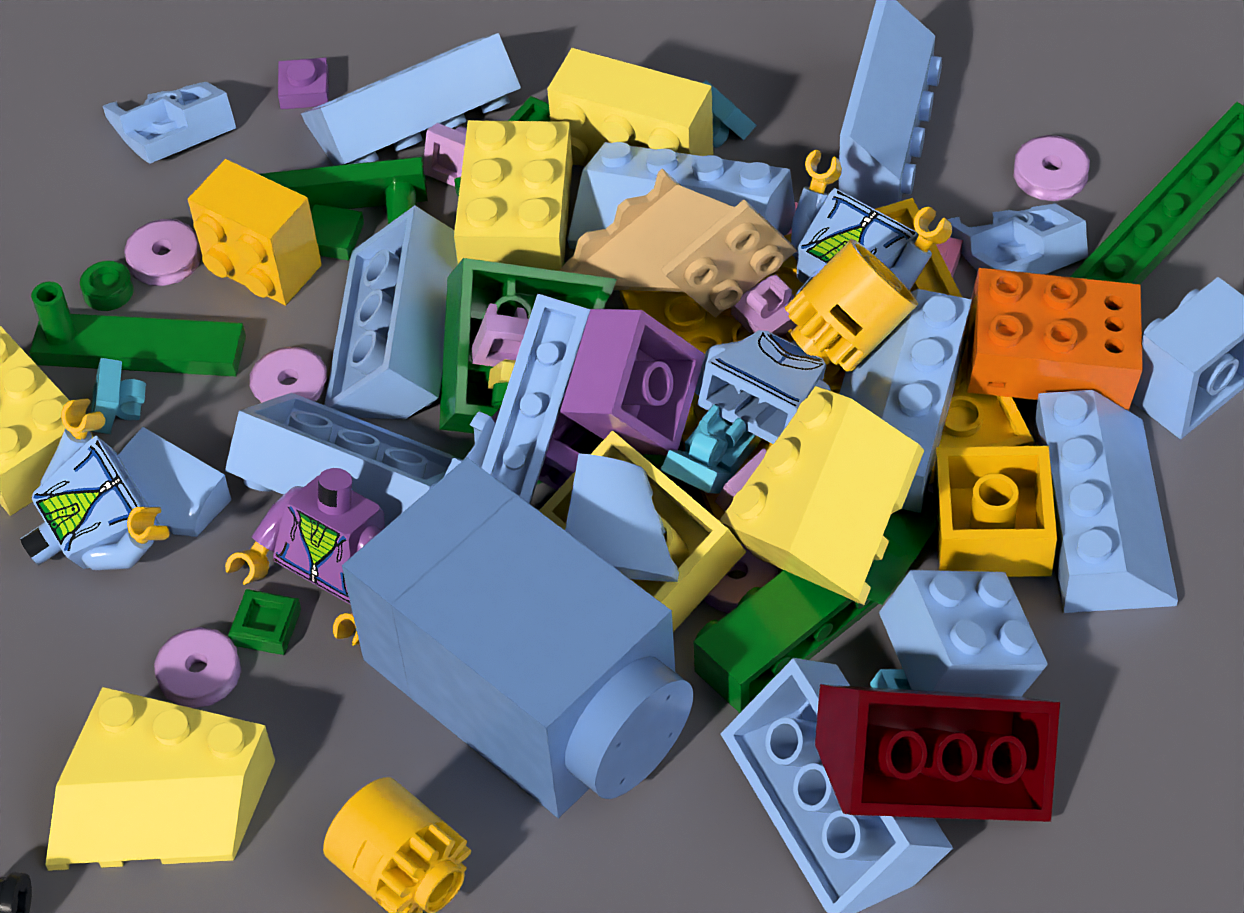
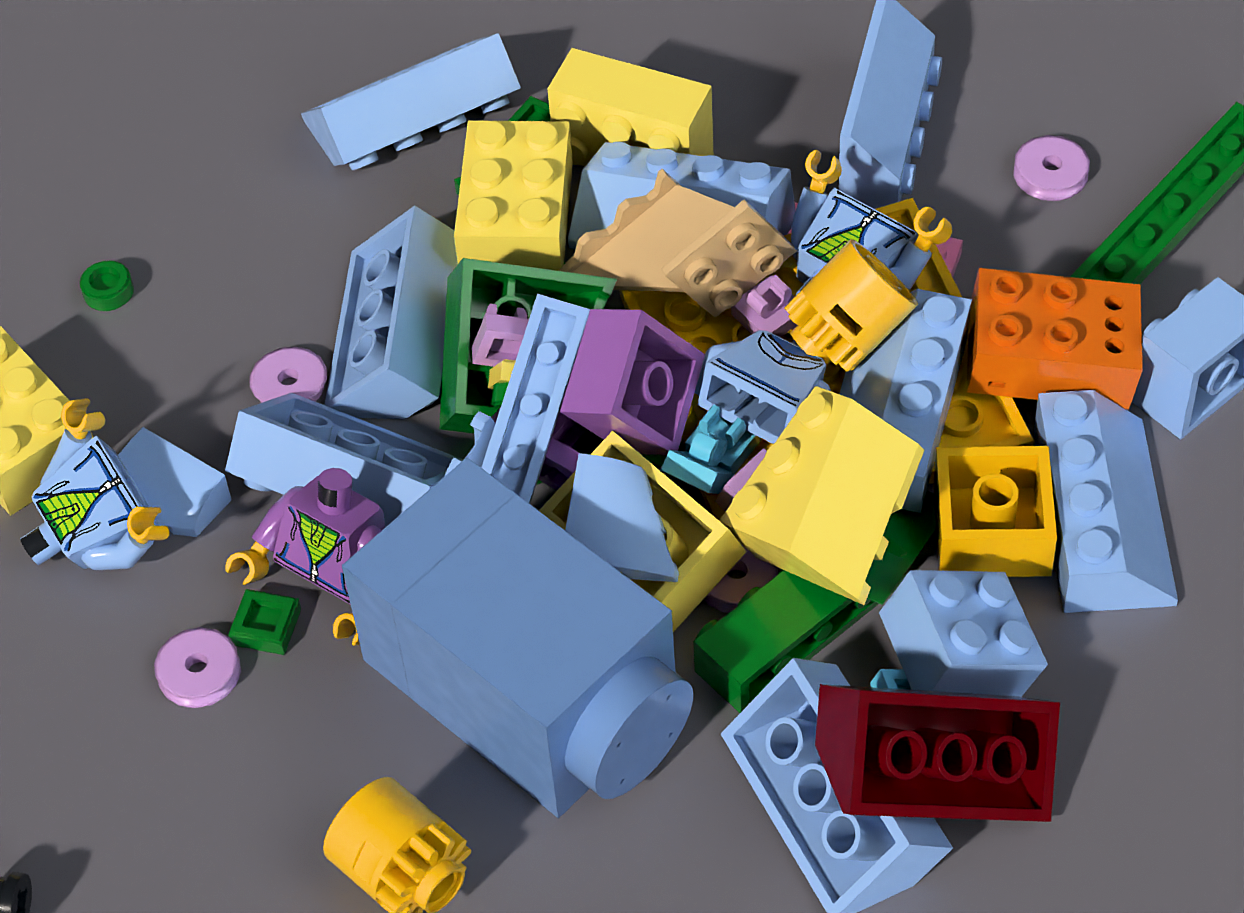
green piece [29,281,246,377] -> none
light yellow wedge [45,687,275,871] -> none
medium azure tile [91,358,146,434] -> none
light blue slope [103,82,236,164] -> none
lavender piece [124,219,202,286] -> none
yellow brick [188,159,322,306] -> none
green piece [259,157,428,224] -> none
medium lavender plate [278,57,329,109] -> none
green tile [311,204,364,261] -> none
lavender tile [423,123,467,187] -> none
medium azure tile [703,80,757,148] -> none
light blue slope [948,203,1088,274] -> none

